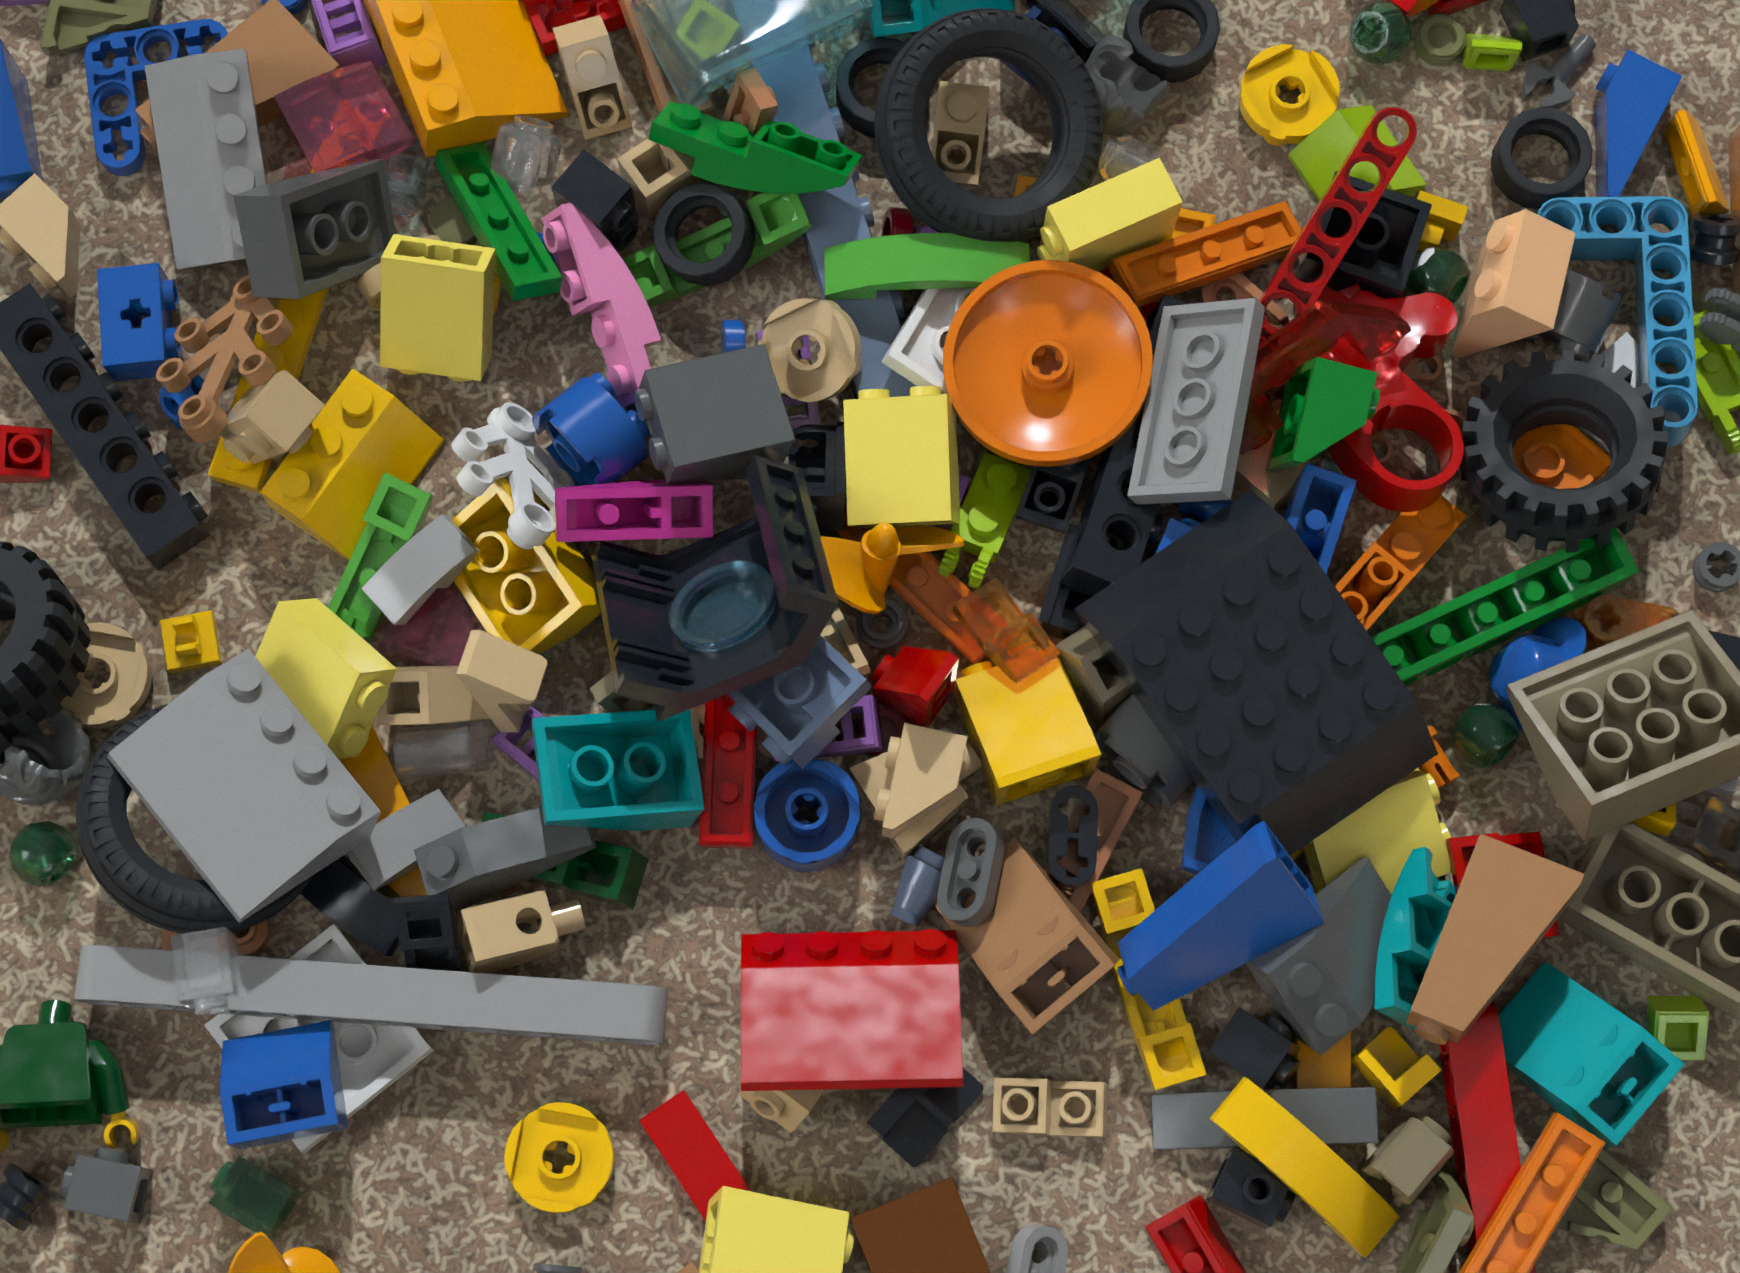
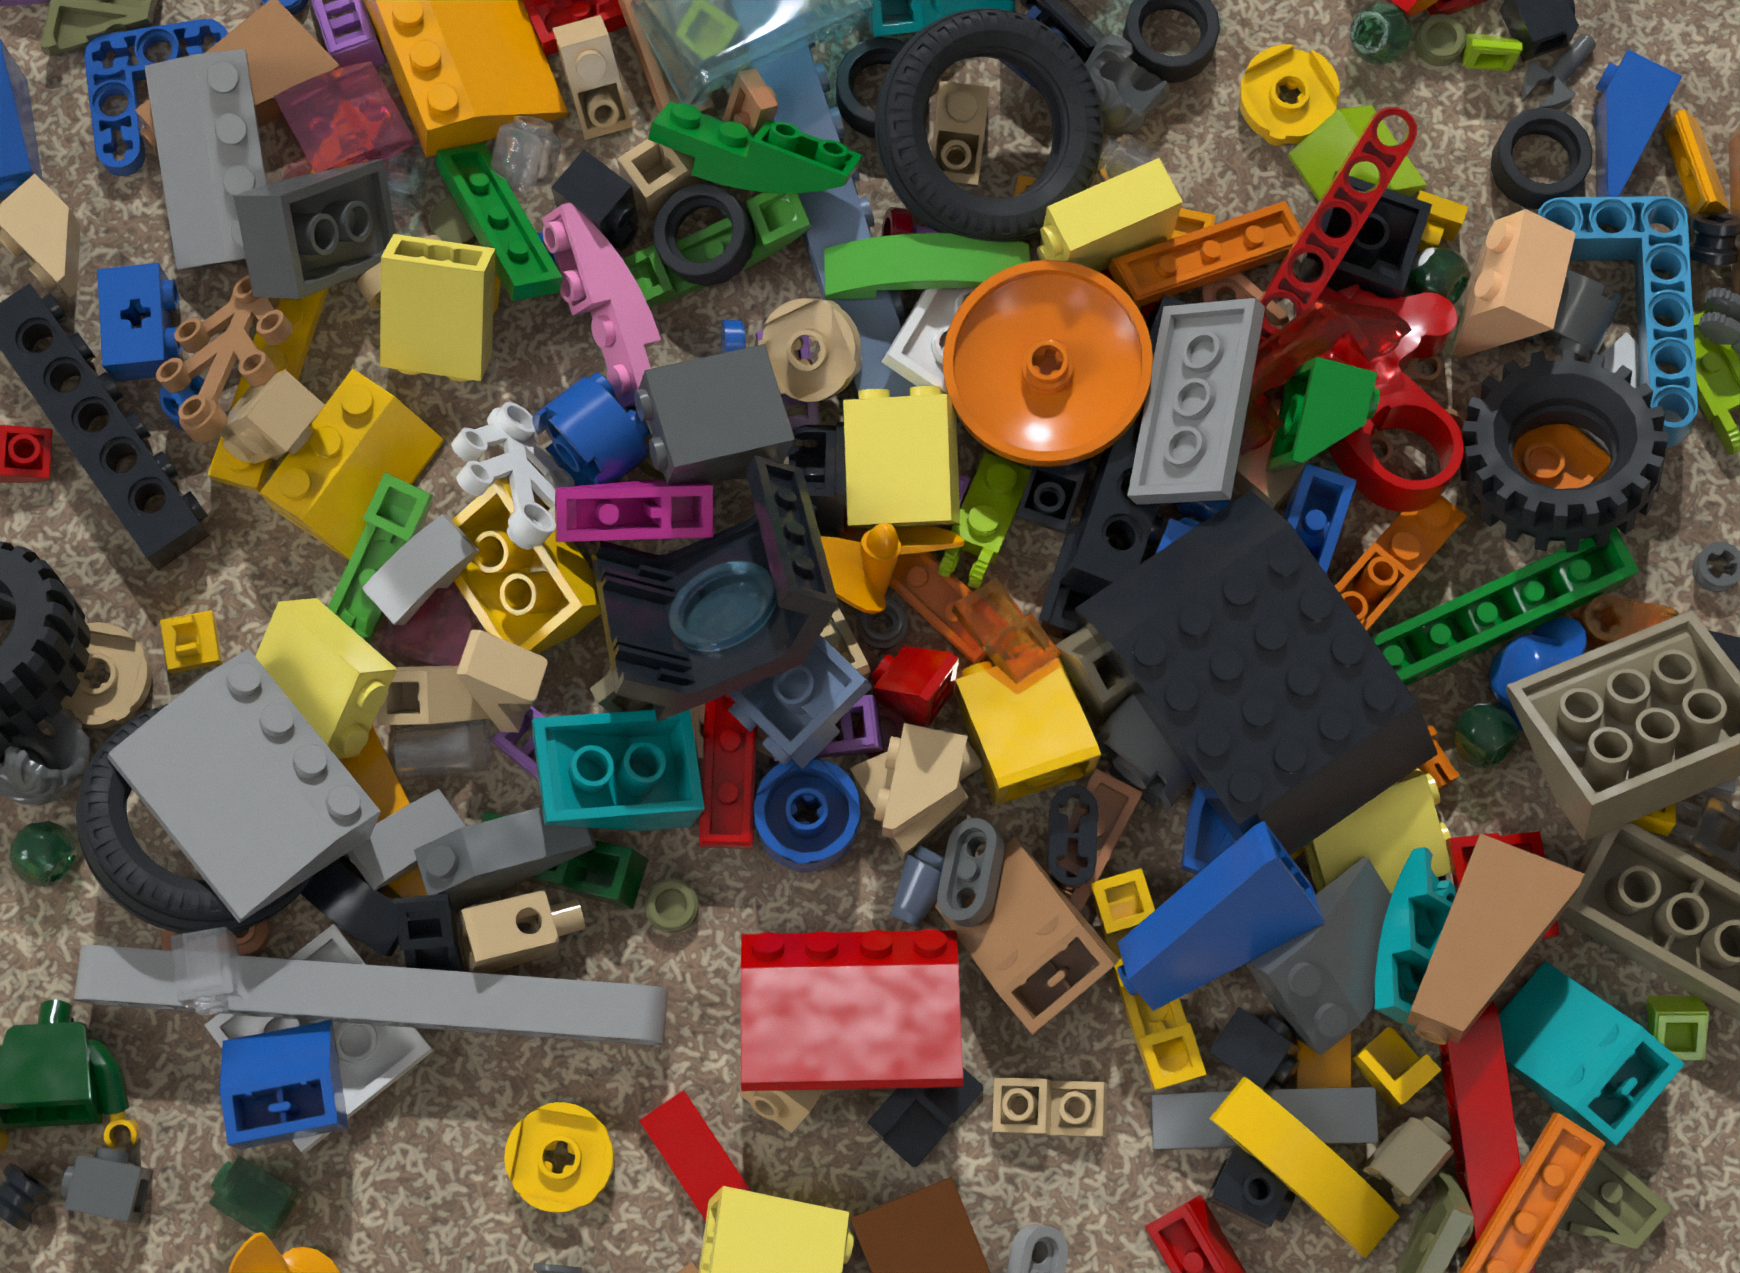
none -> olive tile [645,878,699,933]

